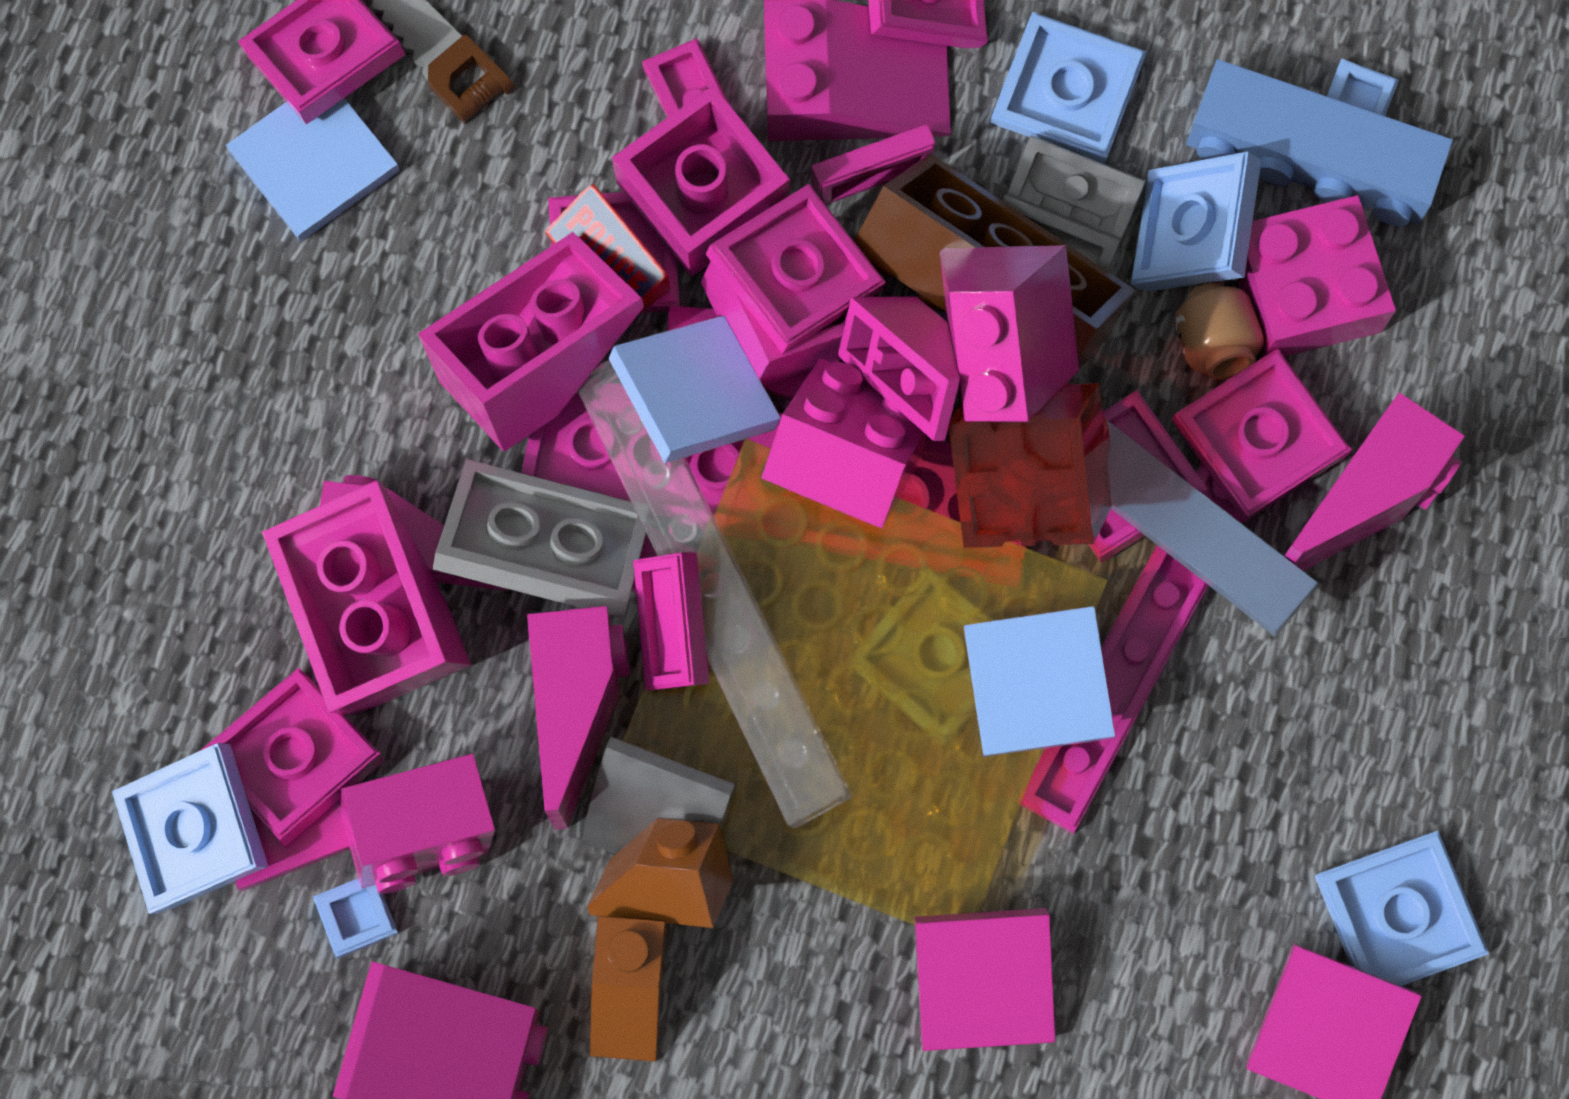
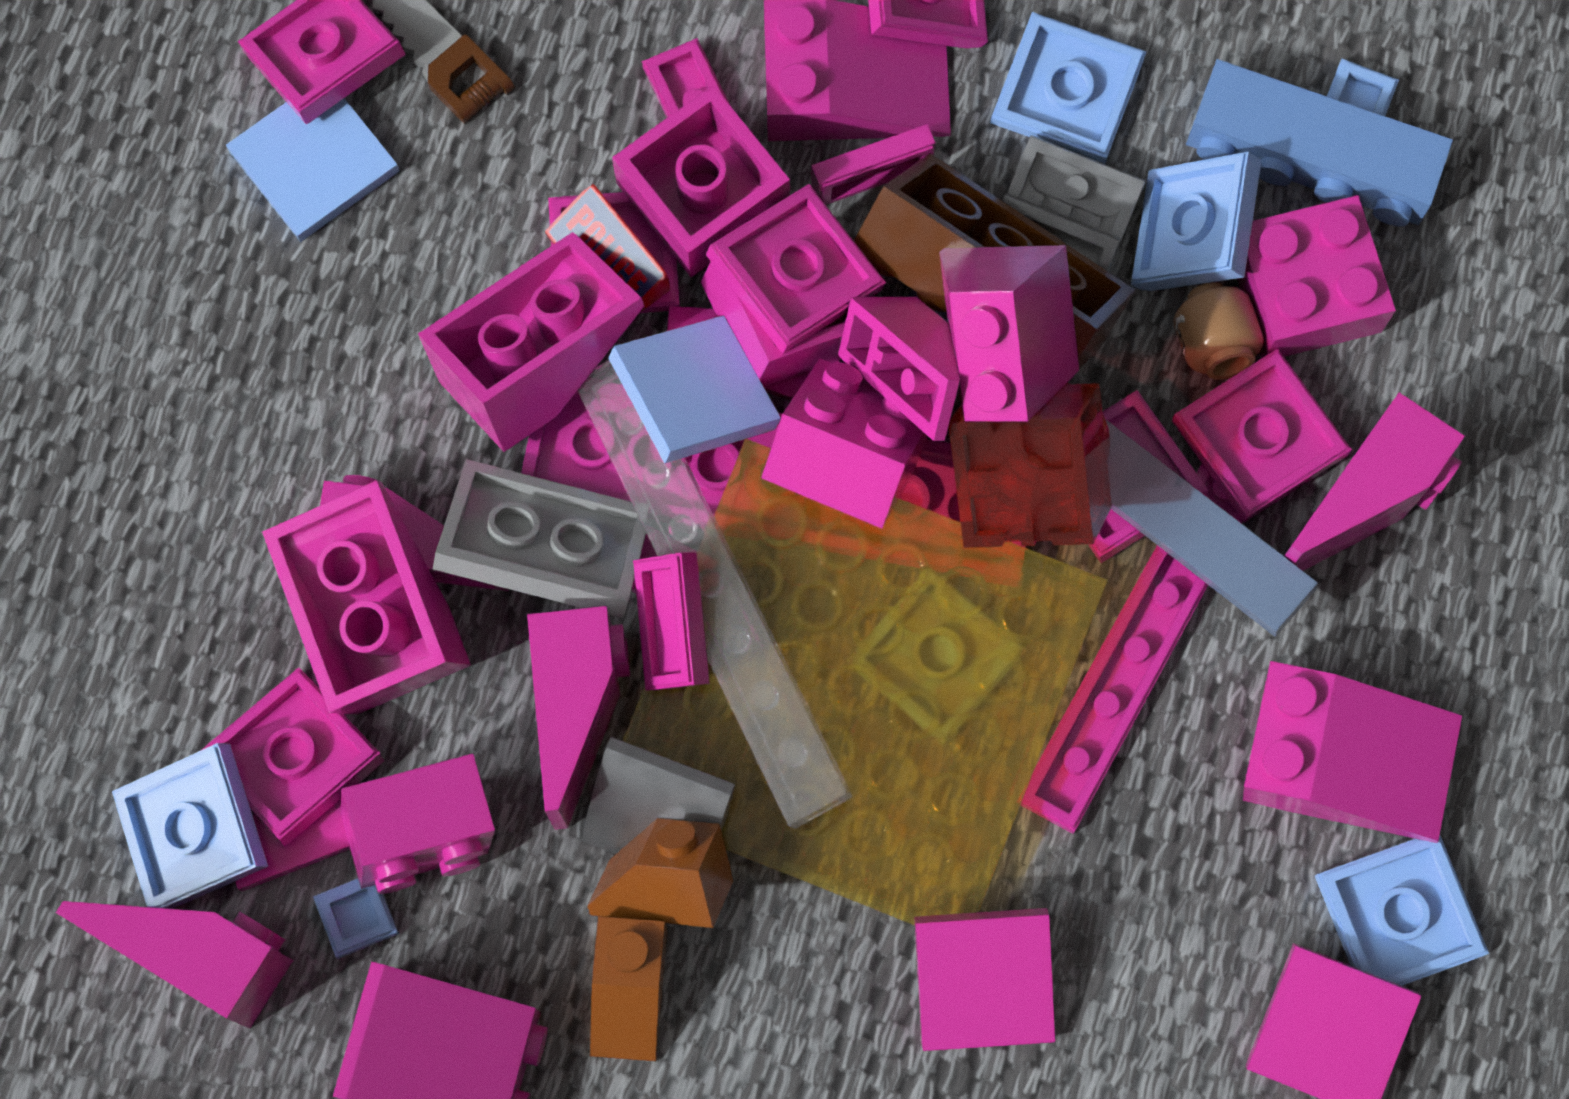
light blue tile [964,606,1115,757] -> none
none -> dark pink slope [55,901,293,1028]
none -> dark pink slope [1243,661,1462,843]

